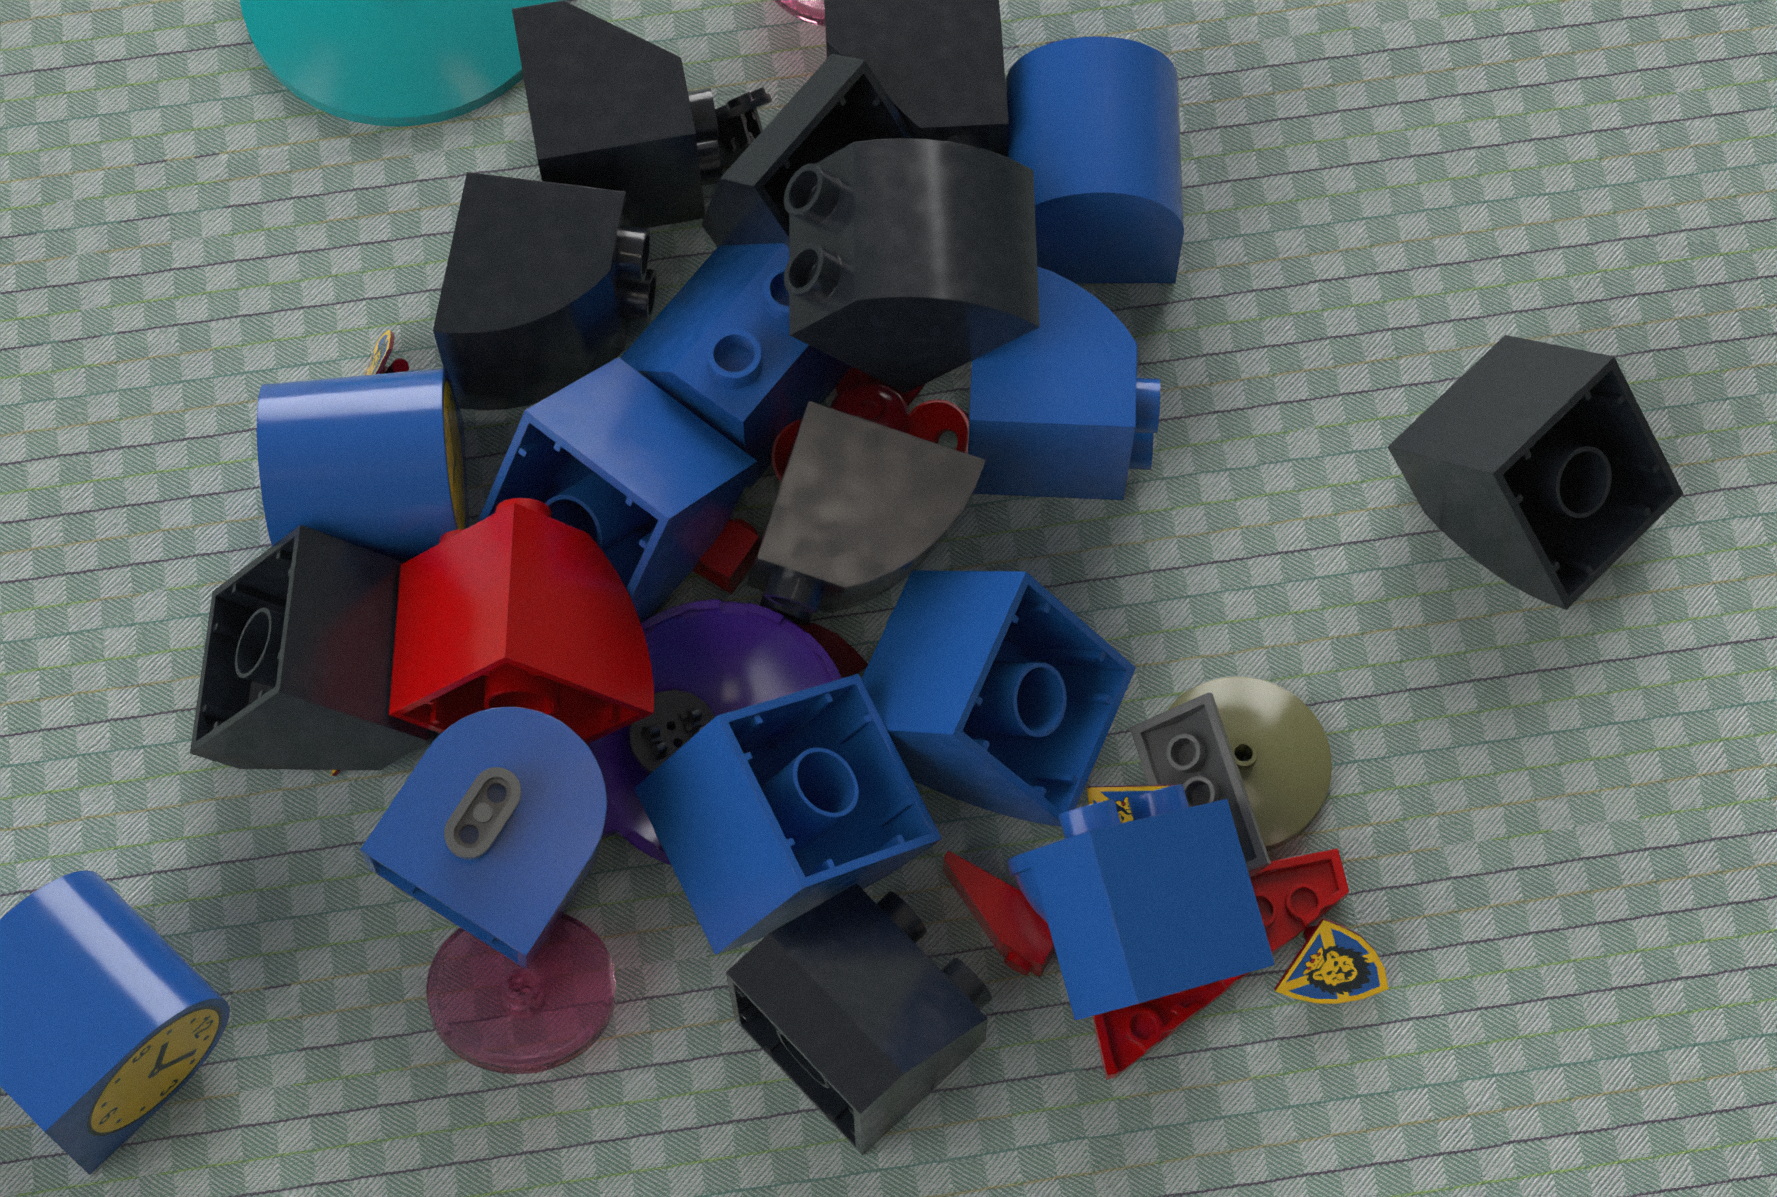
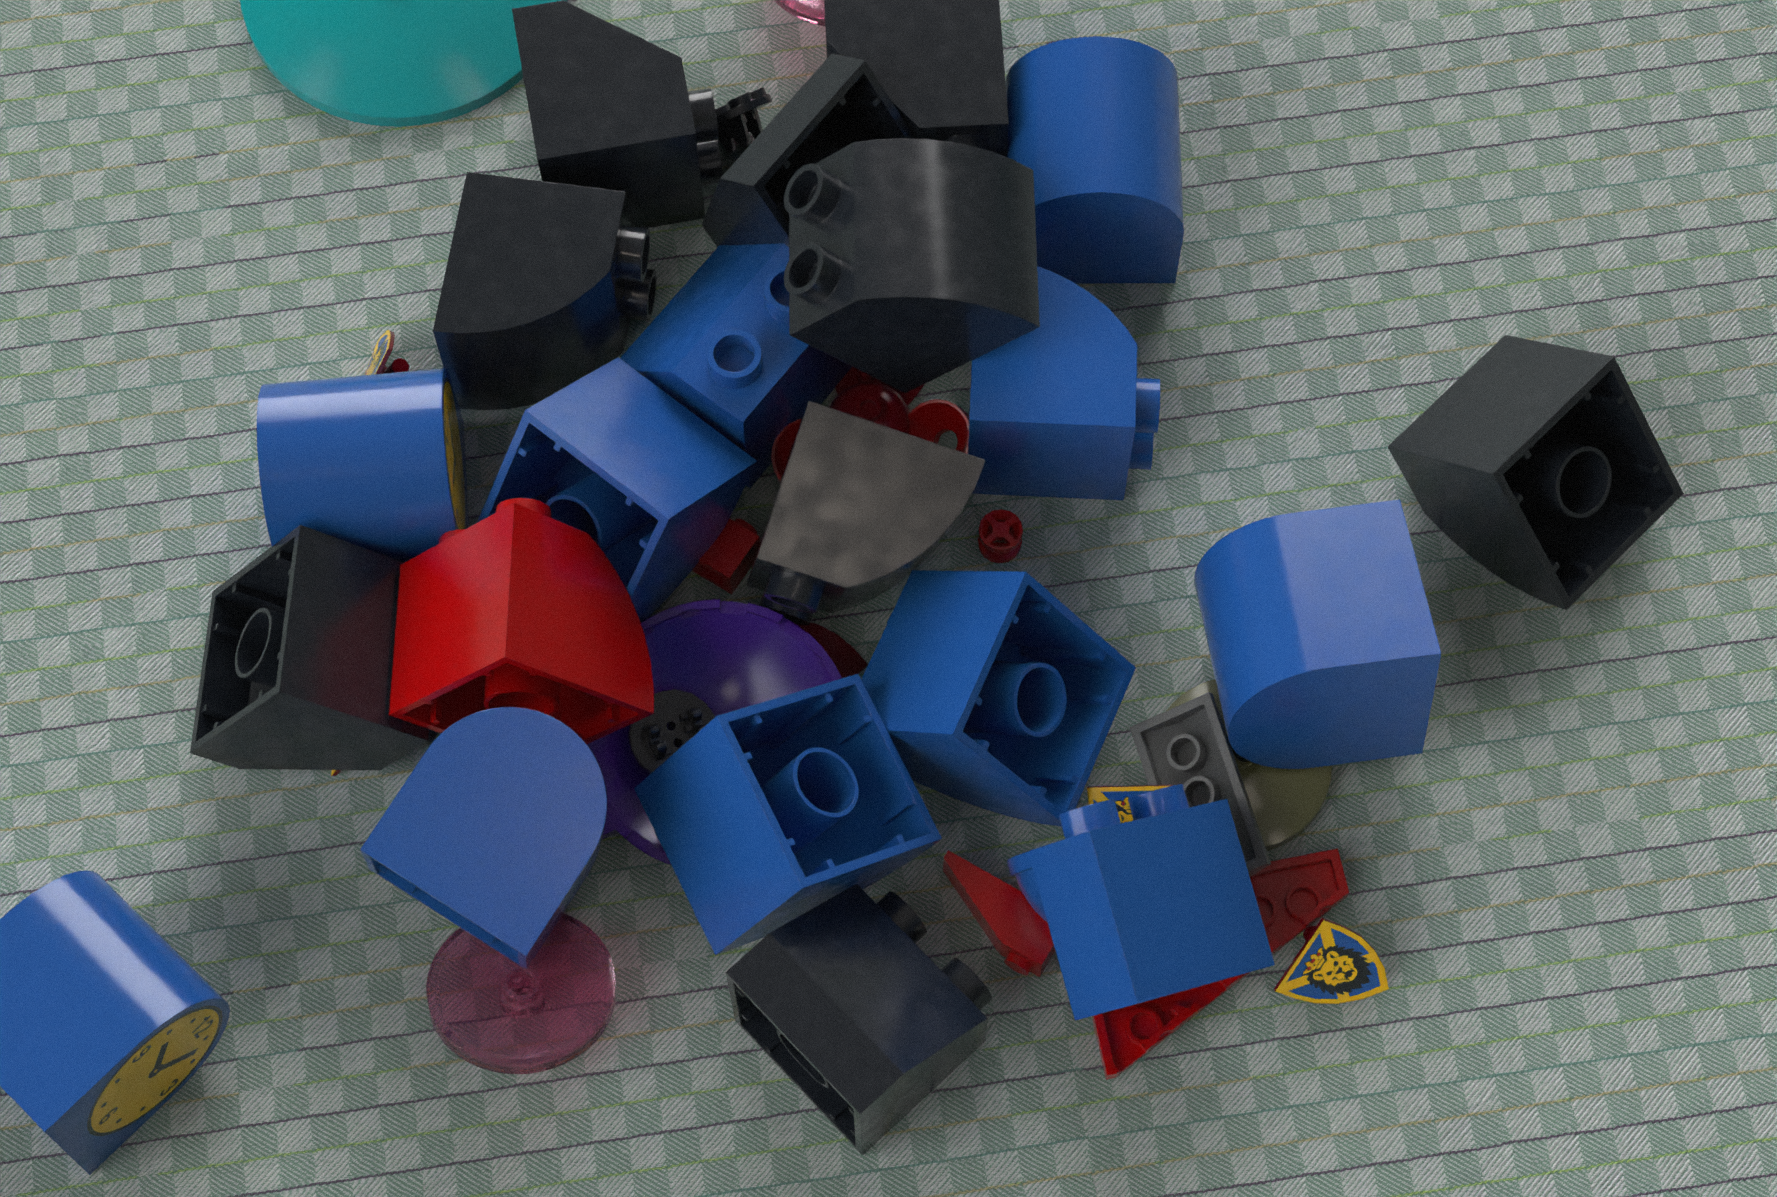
dark grey plate [444,767,521,860] -> none
none -> red wheel [978,509,1023,564]
none -> blue brick [1194,499,1441,769]

